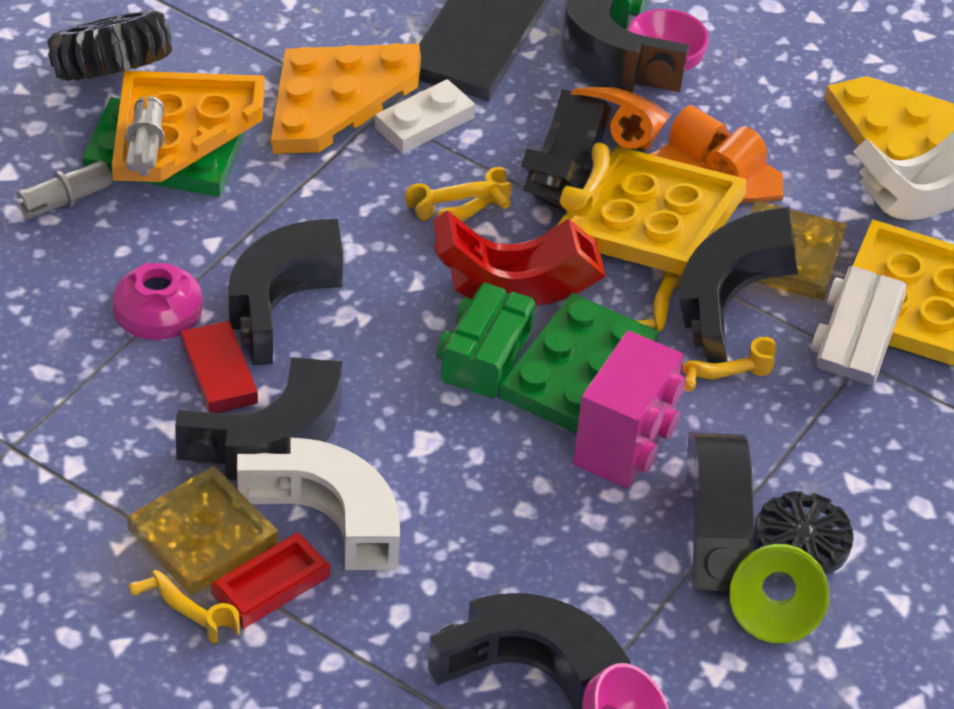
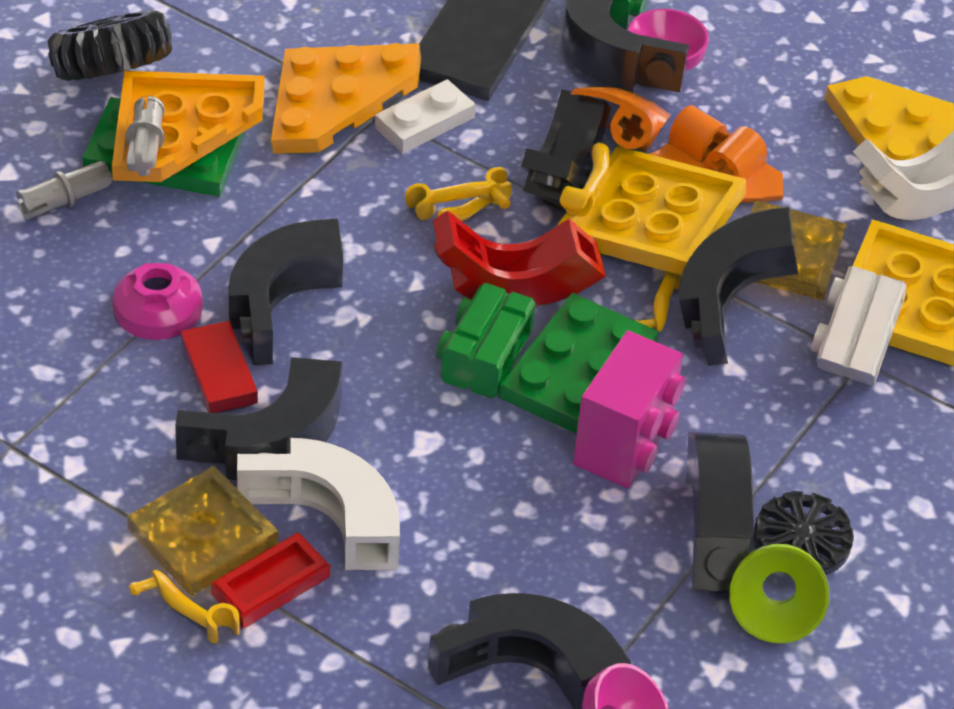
yellow piece [682,337,776,392] -> none

